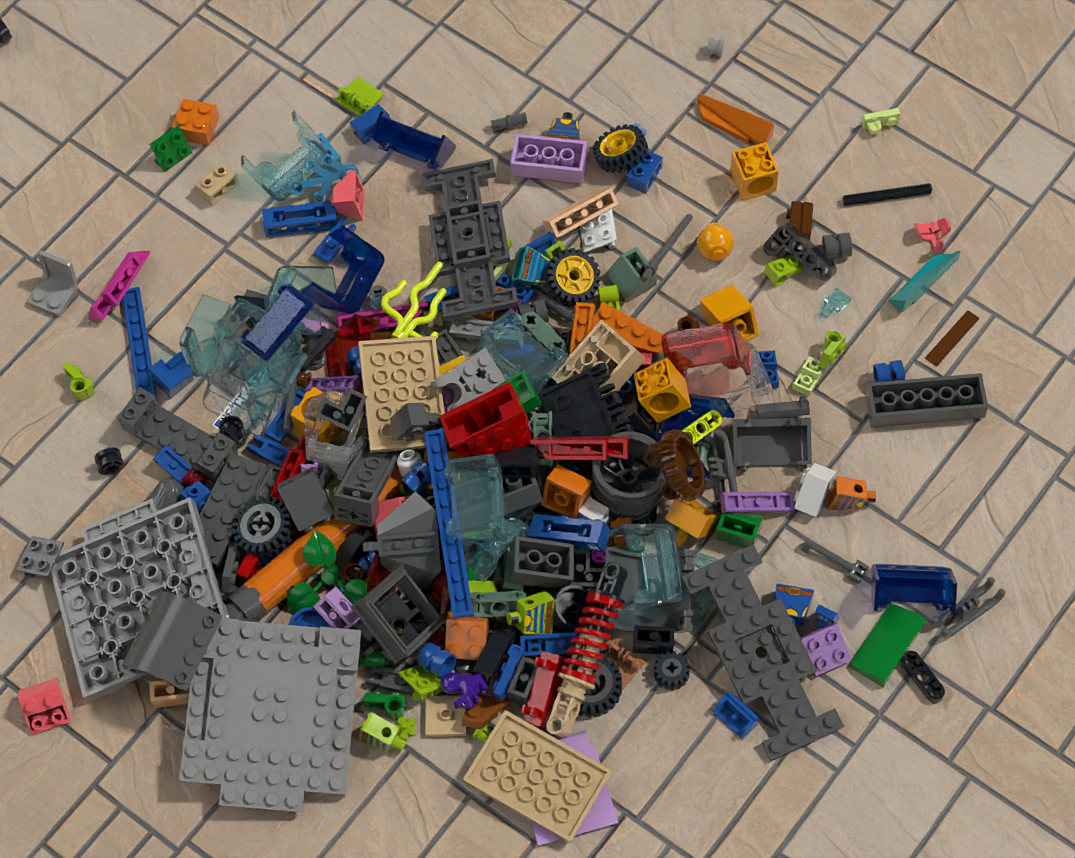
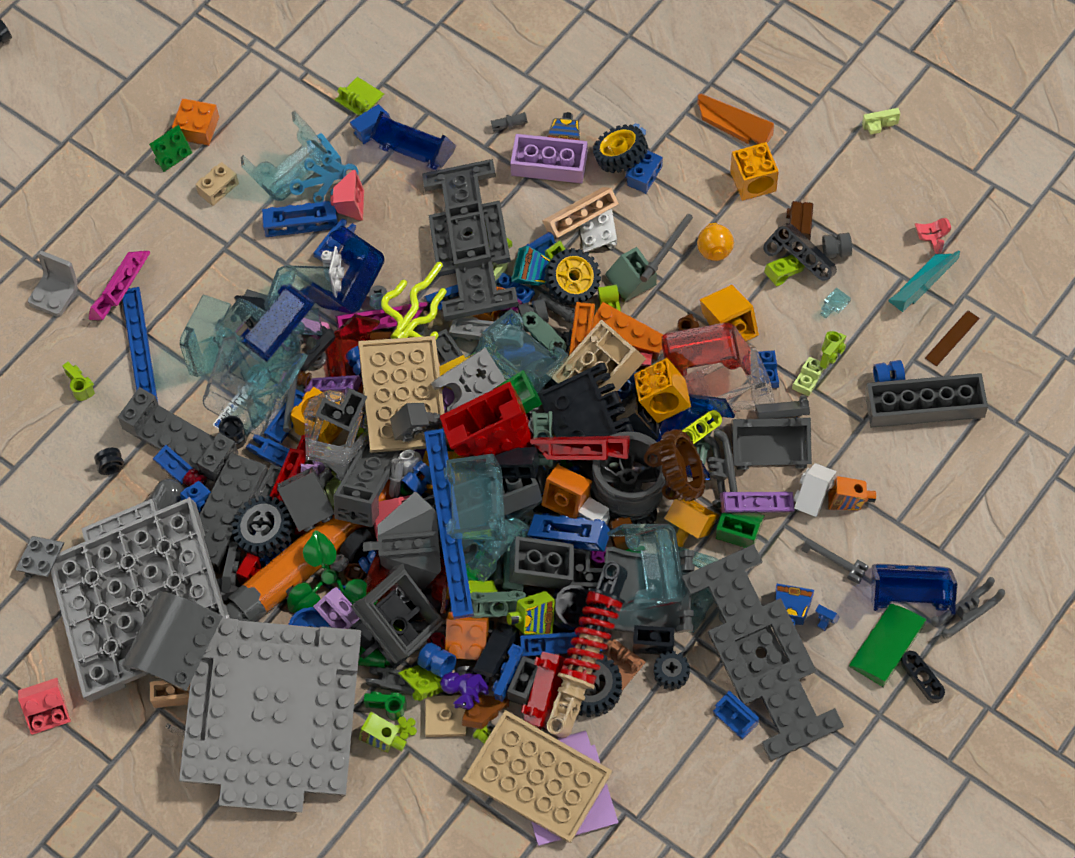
blue plate [150,351,193,399] -> none
light grey wheel [707,38,724,57] -> none
medium lavender plate [801,622,852,676] -> none
black axle [842,183,932,206] -> none
none -> white hinge [321,246,344,299]
none -> dark grey plate [330,554,349,572]
none -> light grey axle [389,458,404,498]

